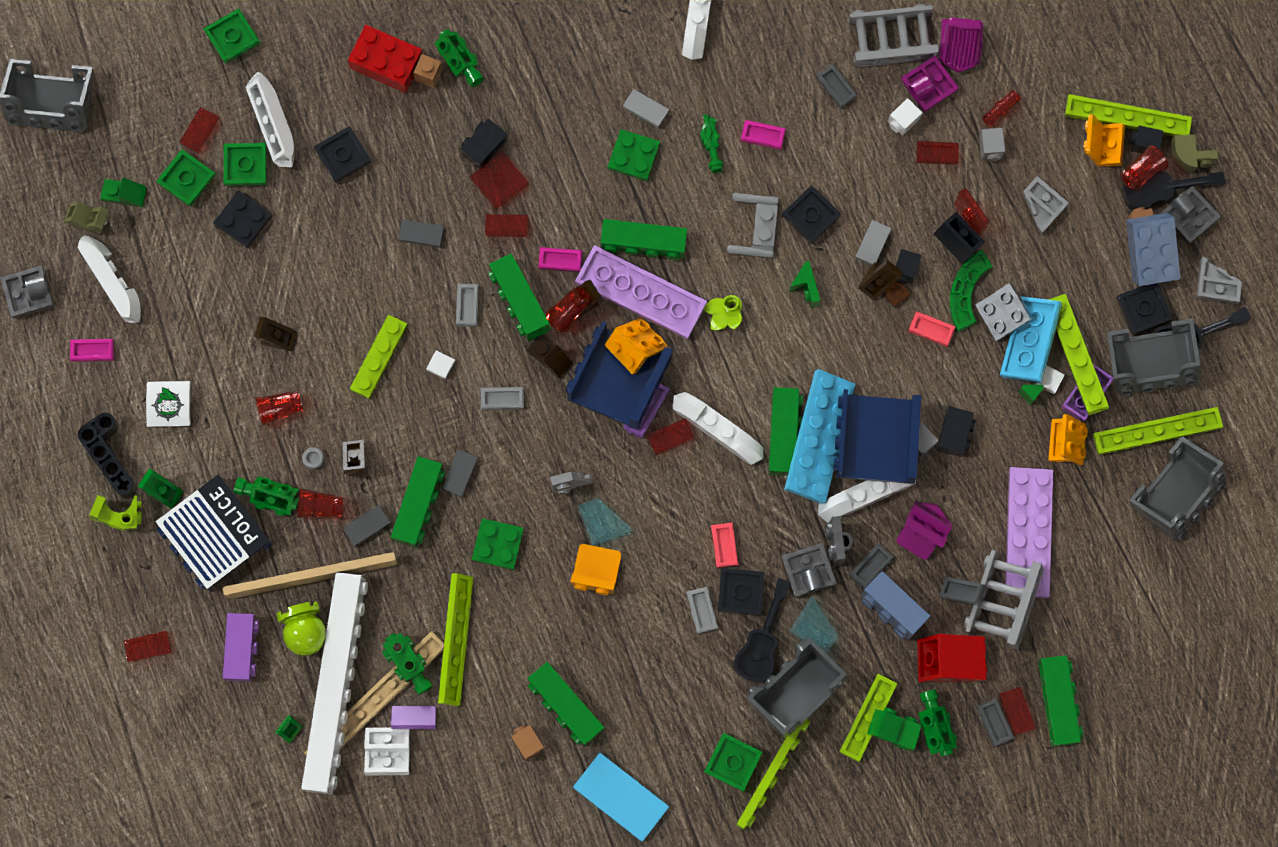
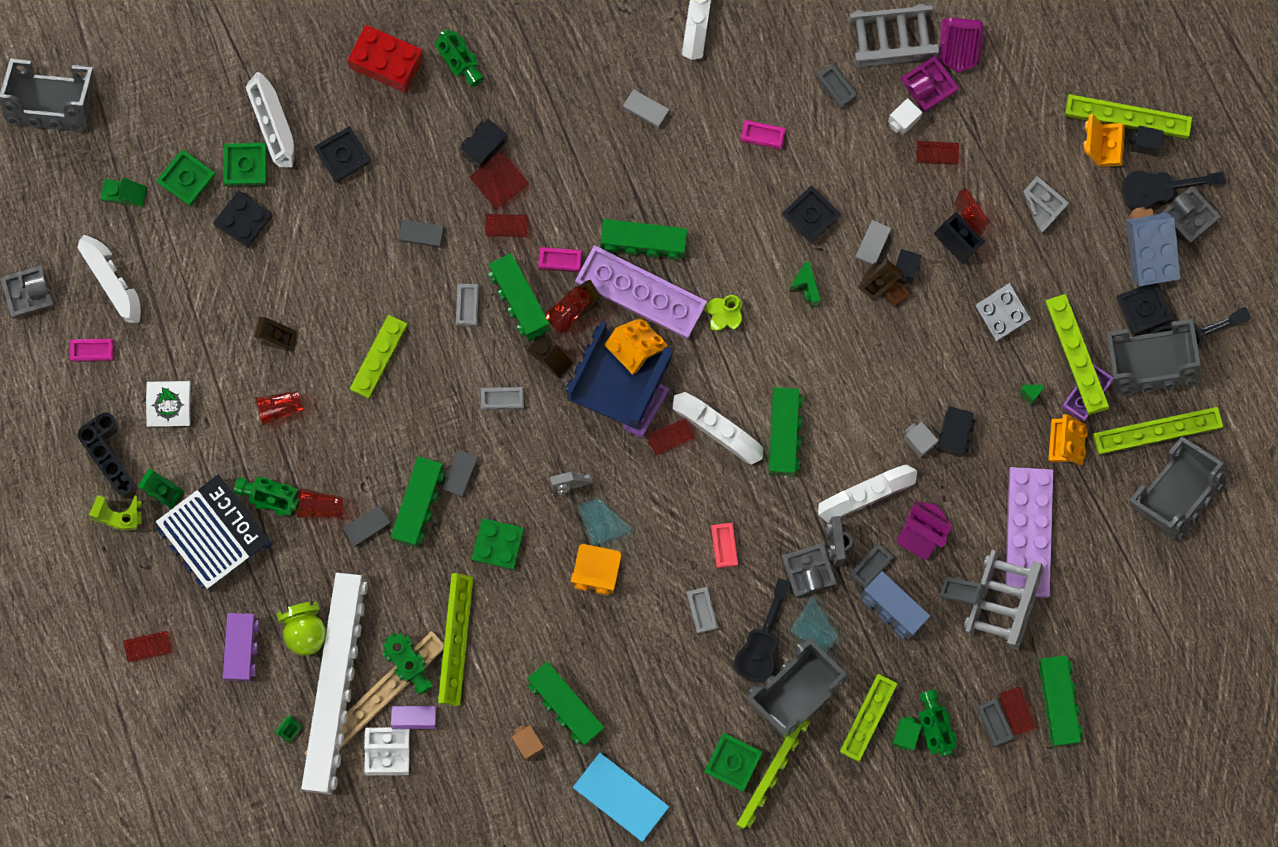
olive brick [64,201,108,234] -> none
clear red tile [179,107,219,153] -> none
green plate [203,8,261,64] -> none
tan tile [223,552,397,600] -> none
light grey tile [302,447,324,470] -> none
slope [342,440,367,475] -> none
medium nougat brick [414,54,442,88] -> none
white tile [426,351,455,380] -> none
green plate [607,129,660,182] -> none
green piece [700,114,724,173] -> none
black plate [718,568,765,616] -> none
light grey plate [727,193,778,258] -> none
medium azure plate [784,369,855,504] -> none
dark blue panel [833,389,921,484] -> none
green brick [867,707,904,743] -> none
coral tile [908,311,955,347] -> none
red slope [917,634,987,683] -> none
green tile [949,249,993,333] -> none
light grey brick [979,128,1005,162] -> none
clear red pin [981,90,1021,127] -> none
medium azure tile [1000,296,1062,383] -> none
white tile [1035,365,1064,394] -> none
clear red plant [1120,145,1169,190] -> none
olive brick [1170,135,1218,173] -> none
light grey wing [1196,257,1242,304] -> none

